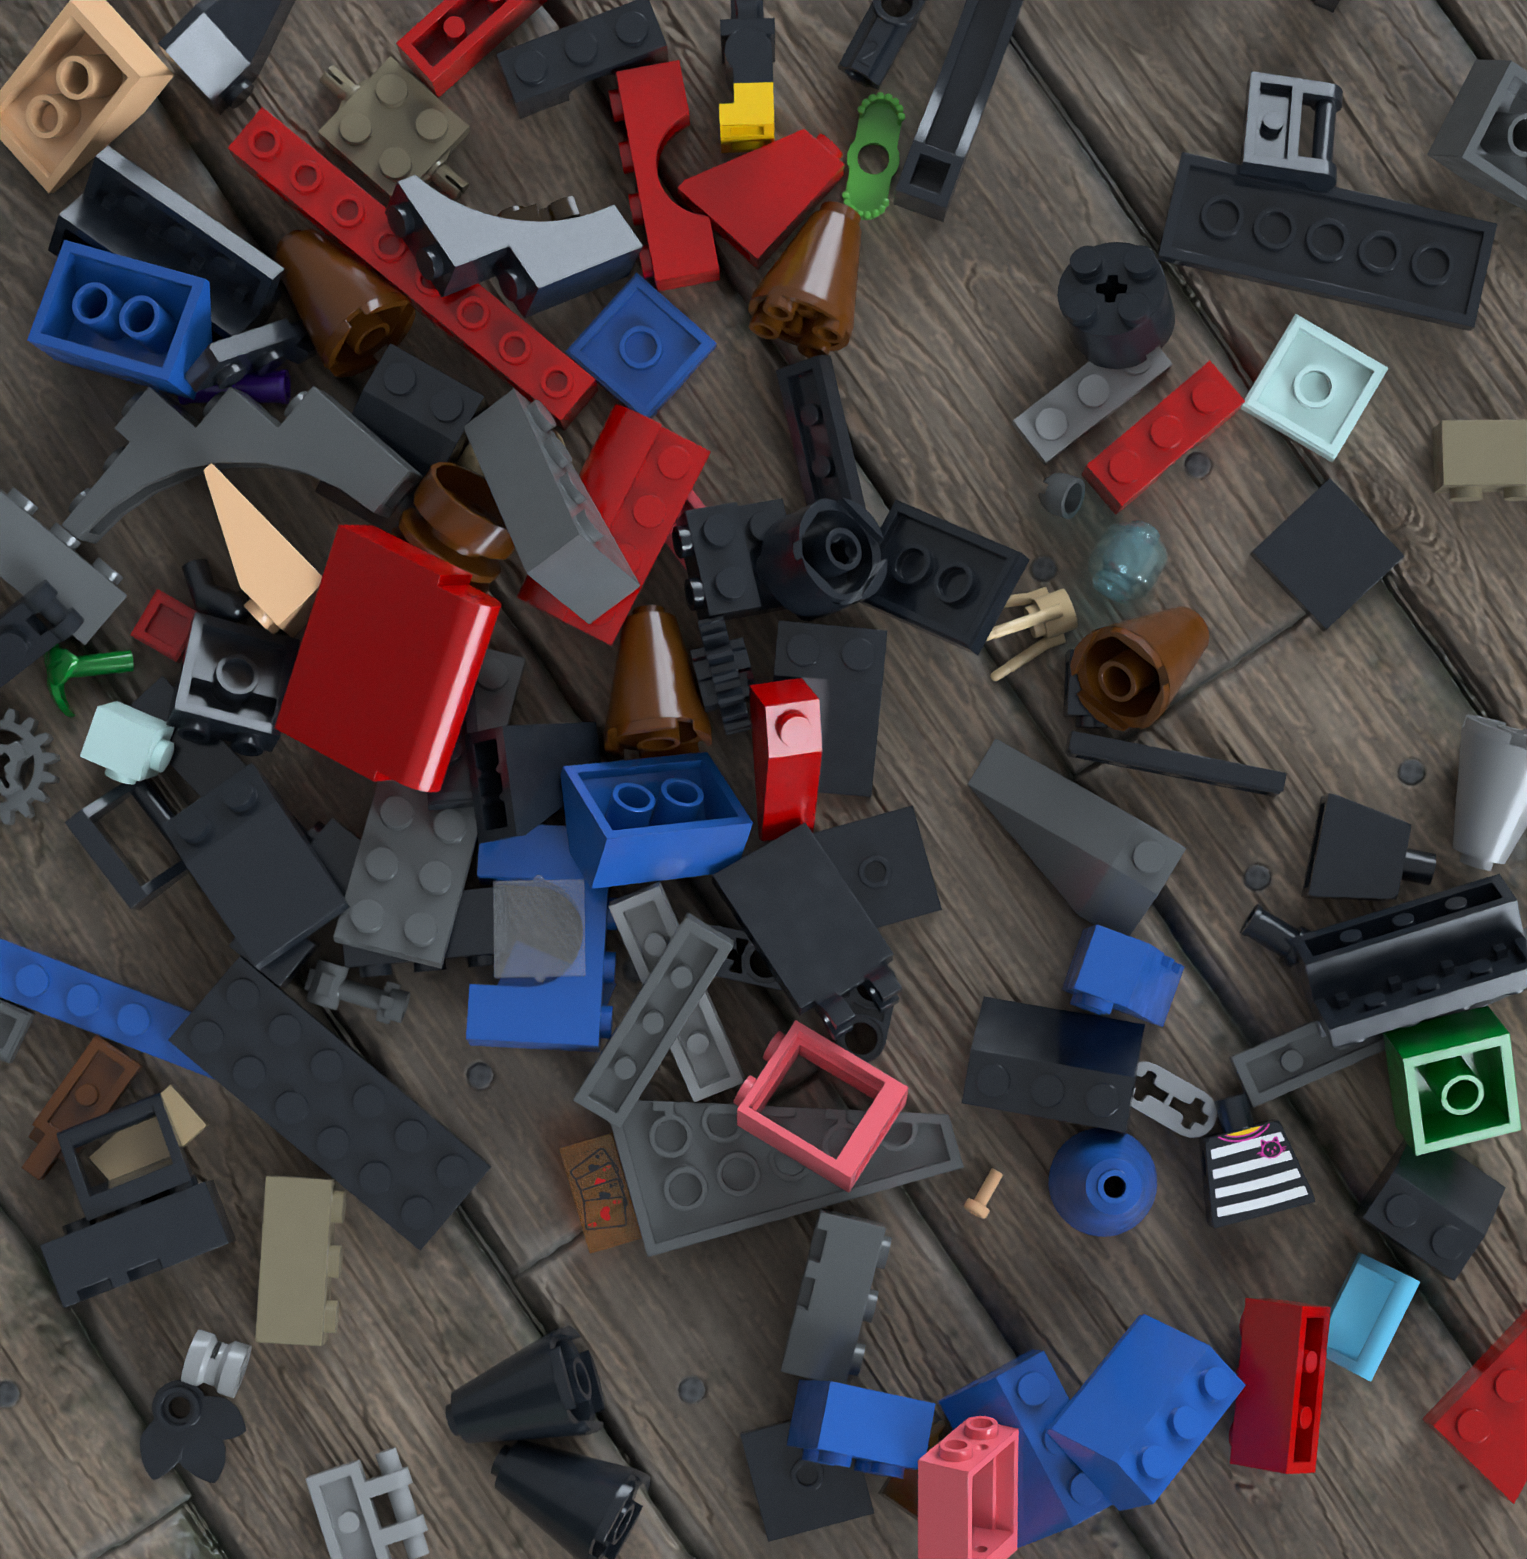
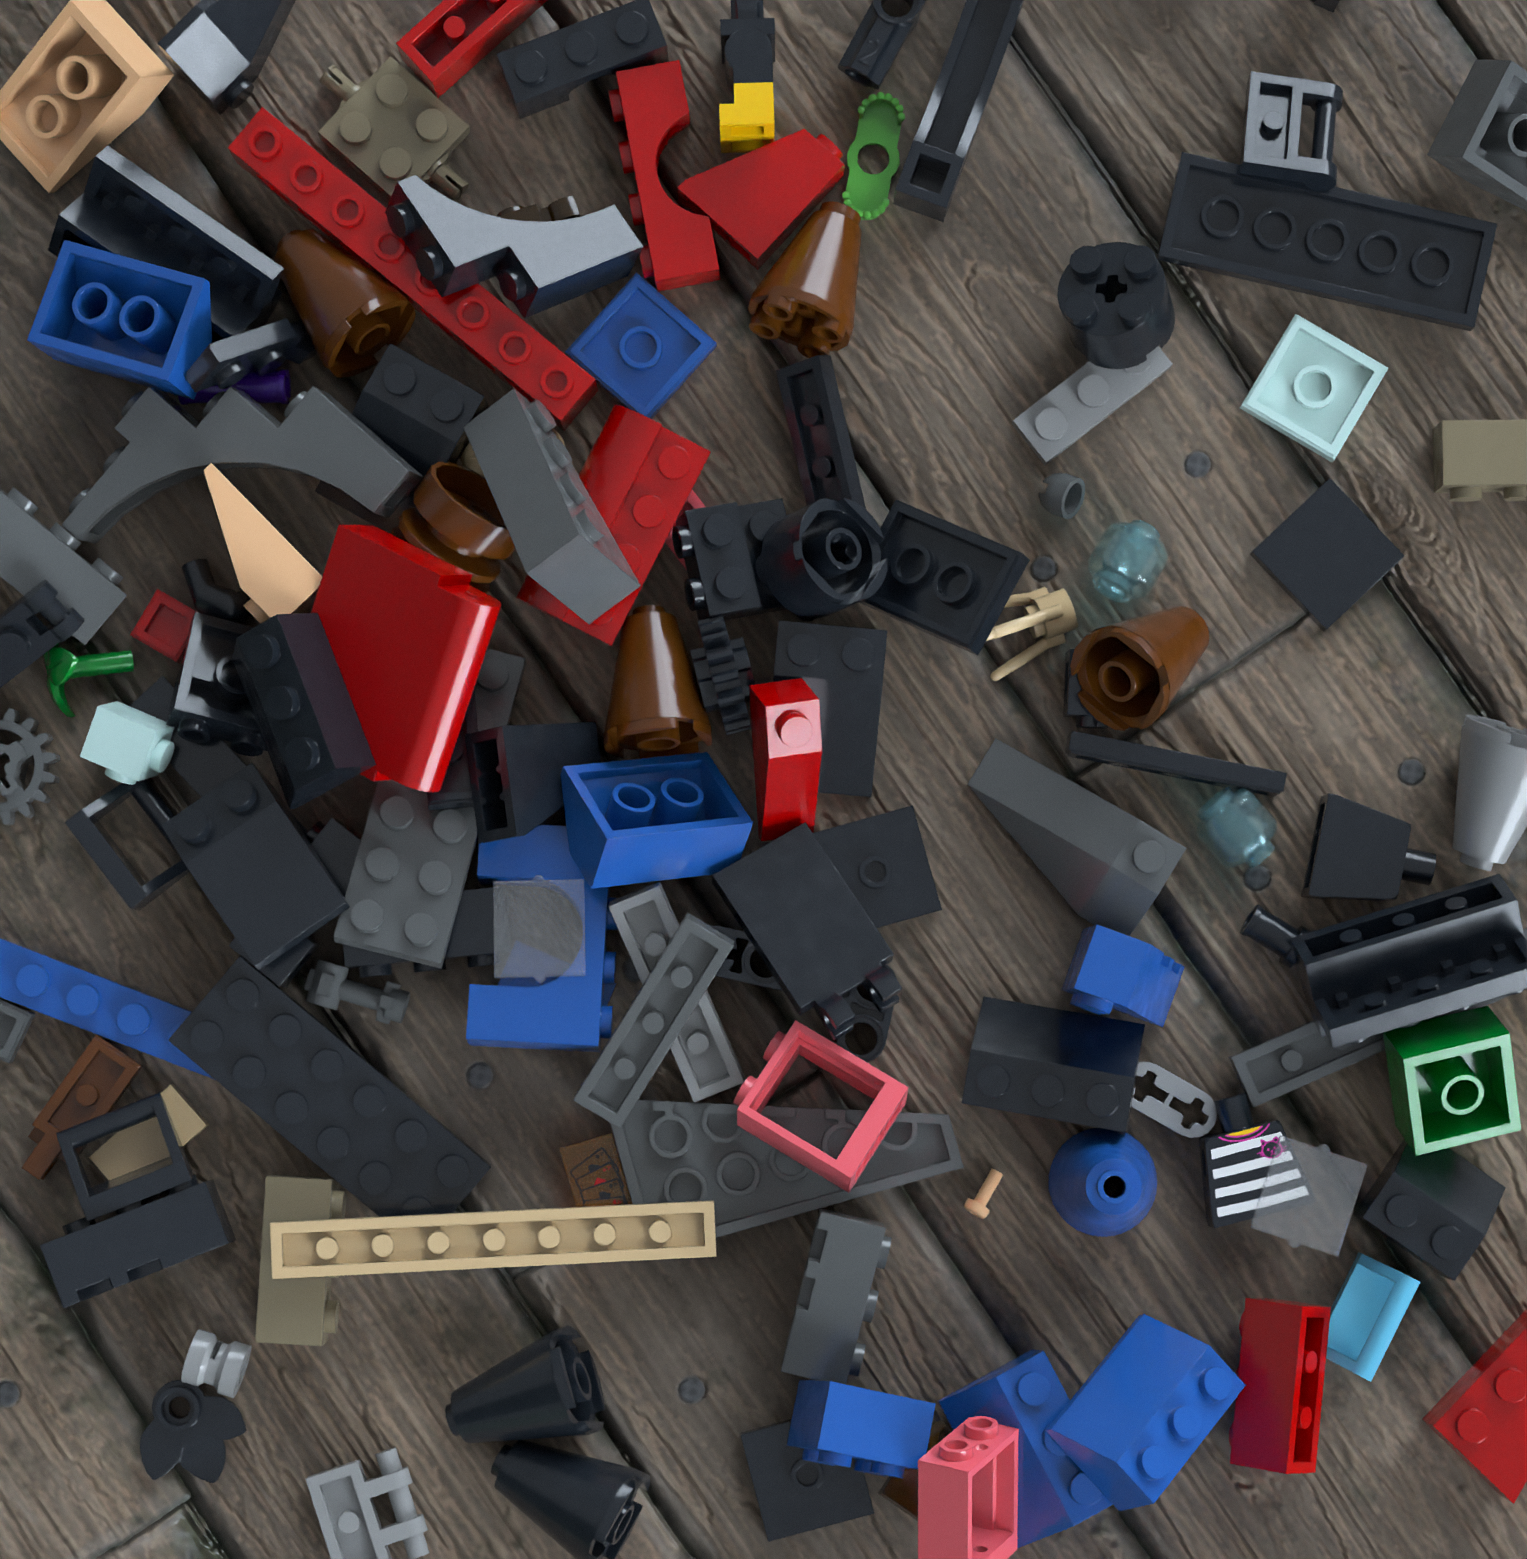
red arch [1081,360,1245,515] -> none
none -> black slope [232,613,376,809]
none -> tan plate [270,1200,717,1279]
none -> clear light blue head [1196,786,1277,868]
none -> clear piece [1250,1135,1367,1257]

